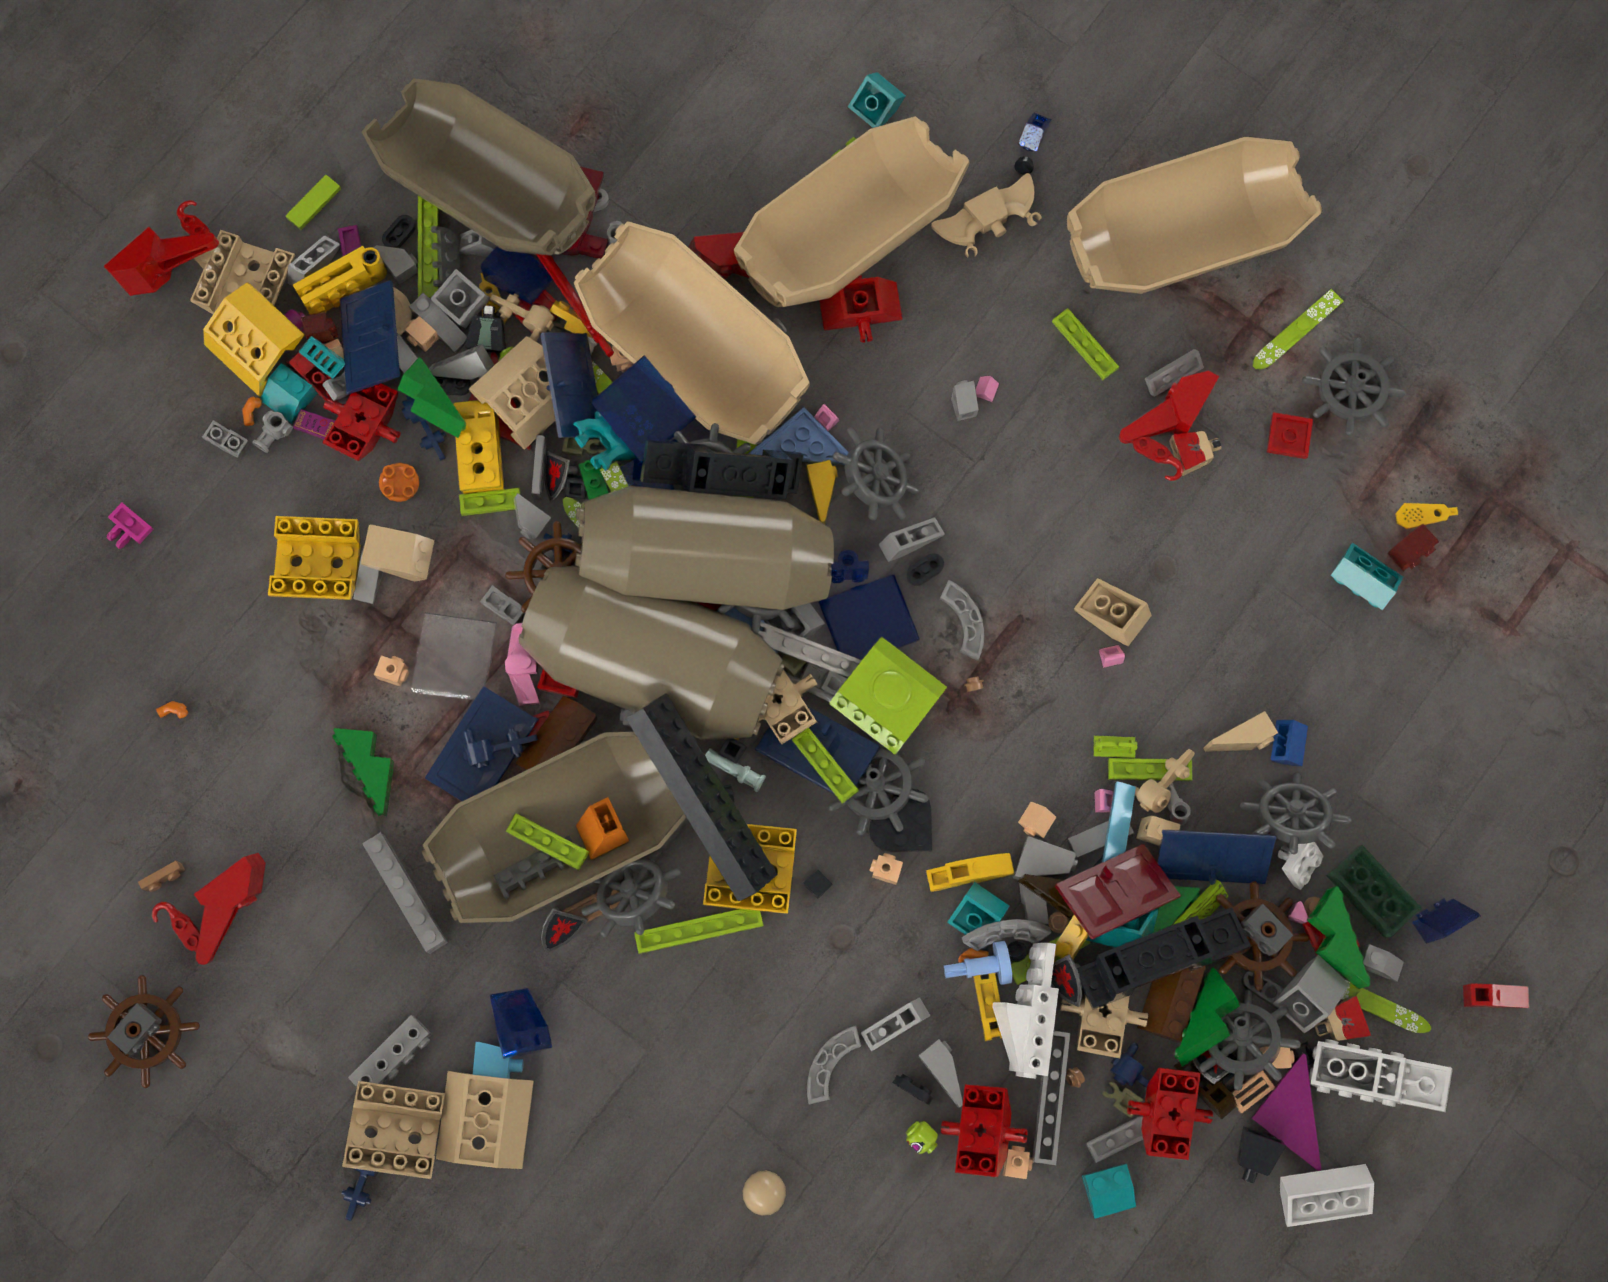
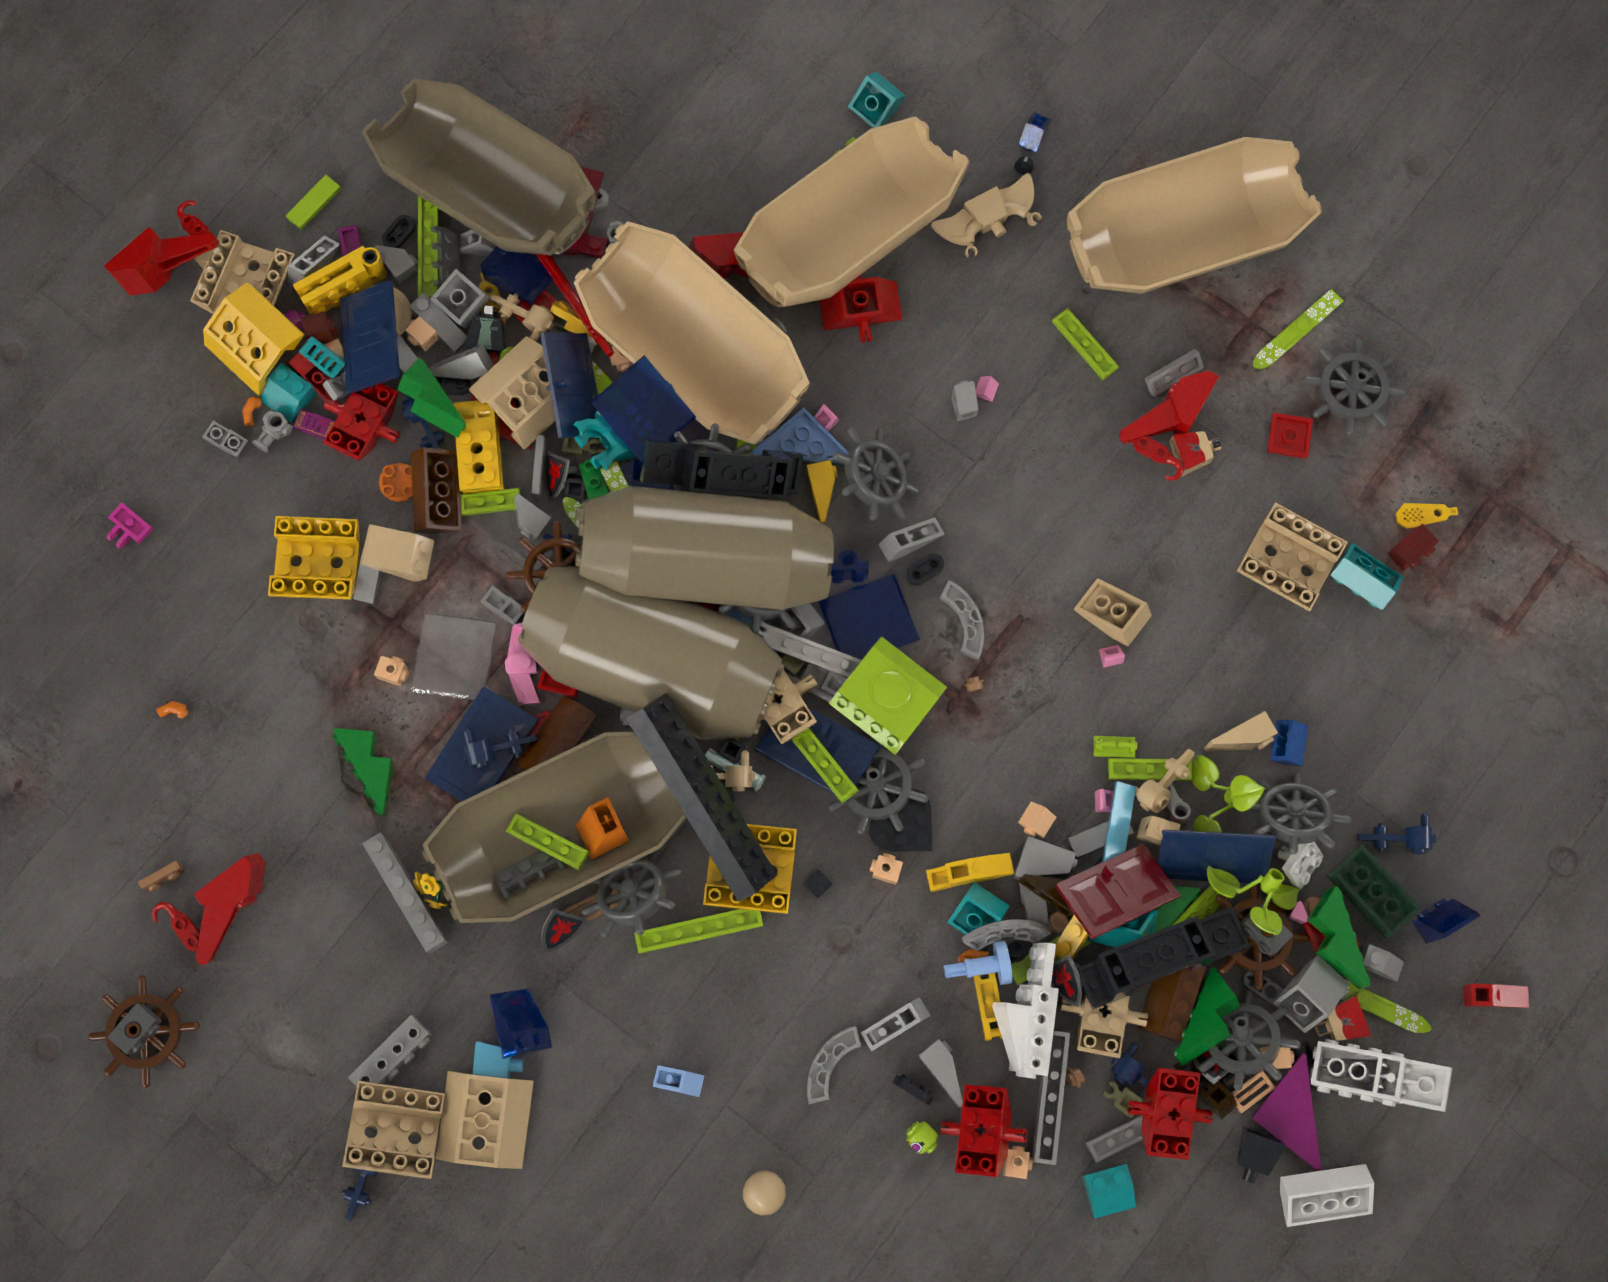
none -> reddish brown slope [411,447,462,534]
none -> yellow plant [413,872,448,910]
none -> light blue slope [653,1065,704,1097]
none -> tan piece [708,750,755,791]
none -> lime plant [1192,755,1265,833]
none -> lime plant [1207,865,1299,935]
none -> tan slope [1237,502,1348,612]
none -> dark blue piece [1357,813,1436,854]

